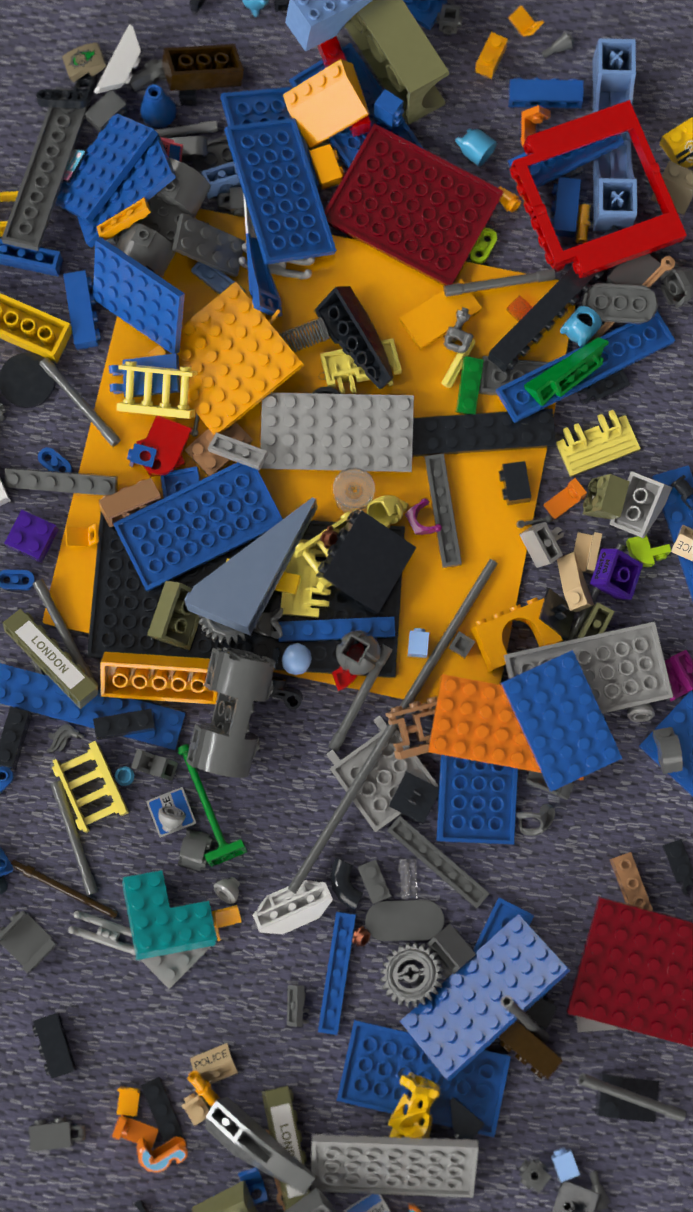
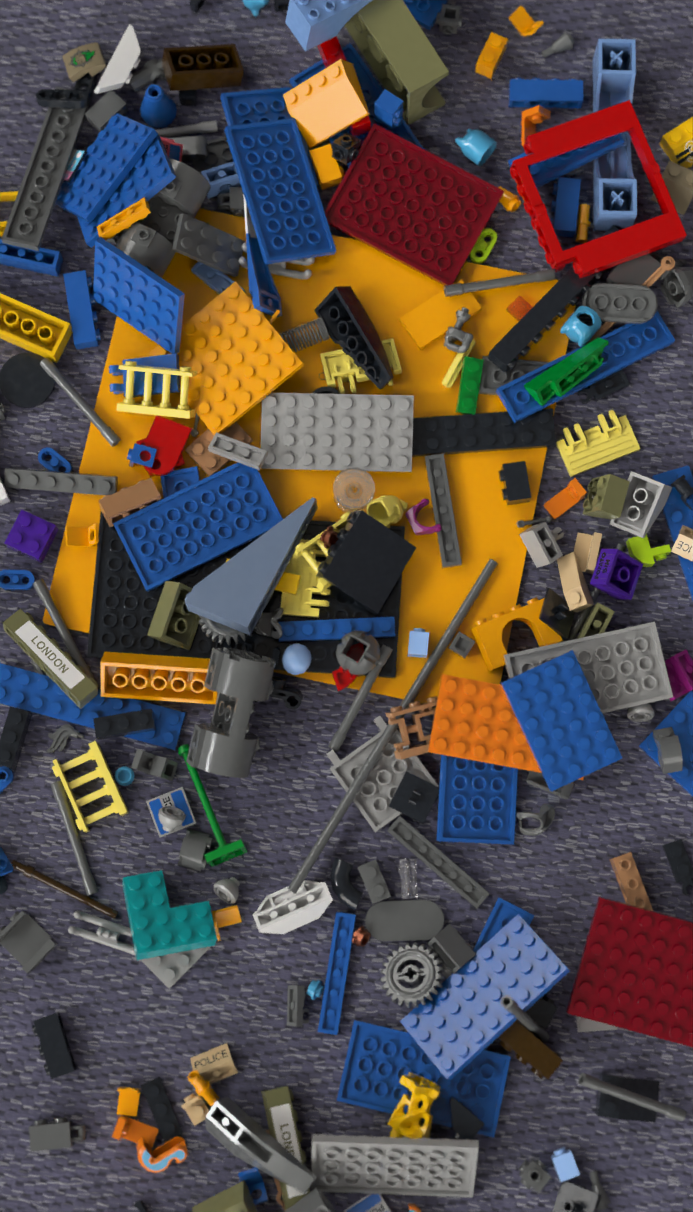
none -> dark azure plate [307,980,324,1000]
none -> black brick [332,132,361,165]

